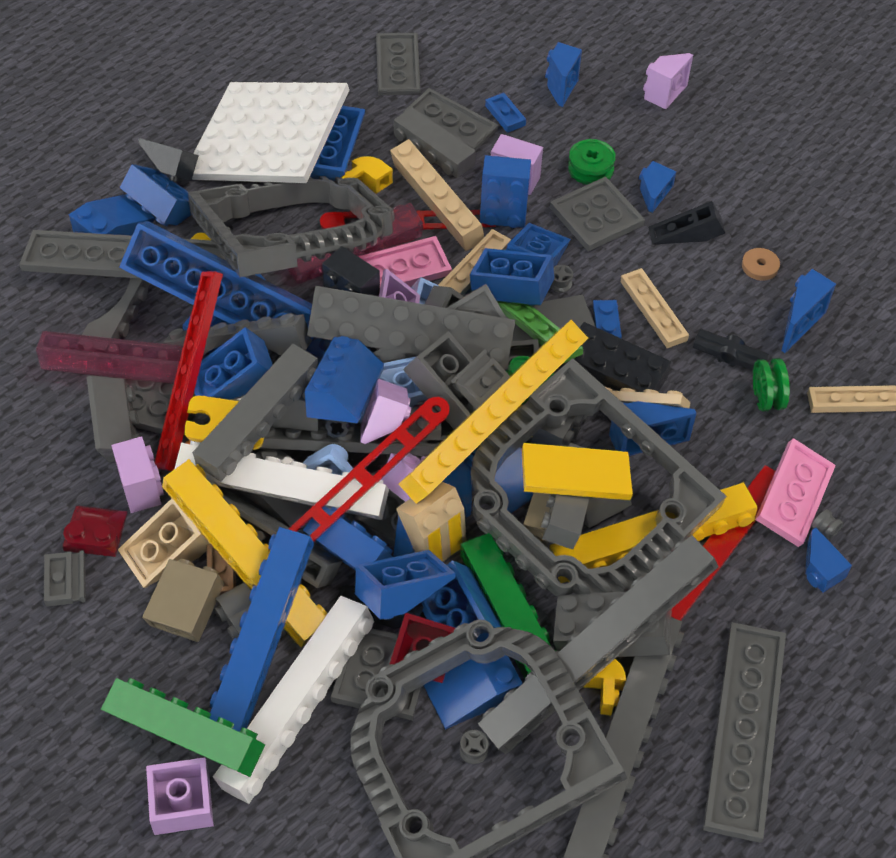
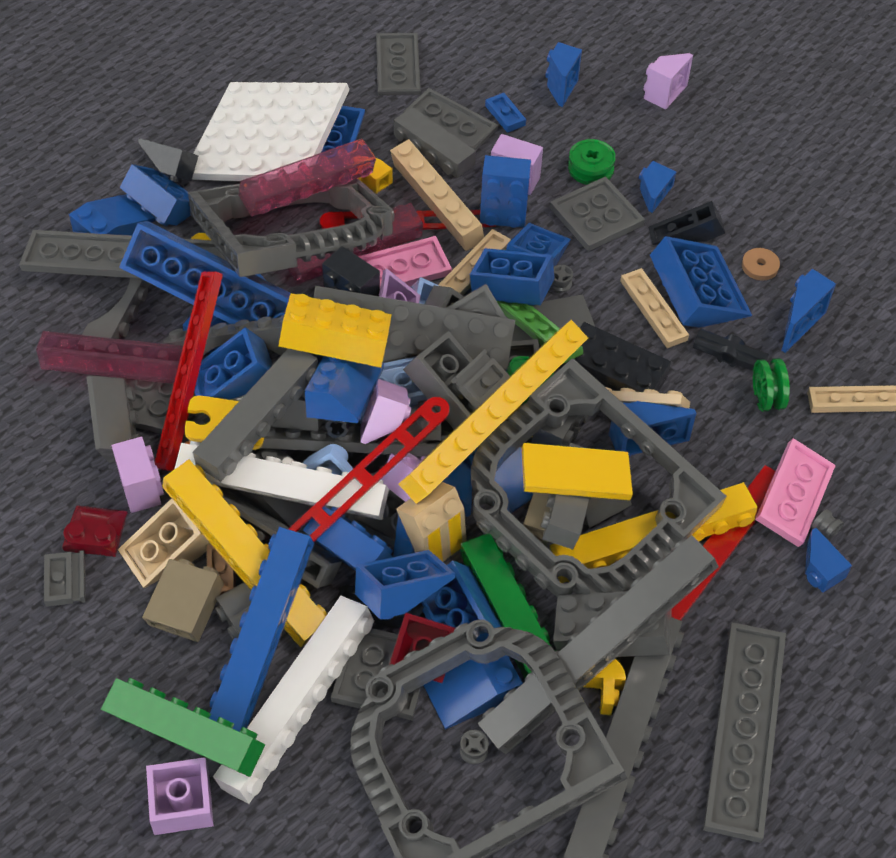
blue plate [593,300,622,338] -> none
none -> clear pink brick [238,138,376,216]
none -> yellow brick [279,293,392,368]
none -> blue slope [650,236,752,328]

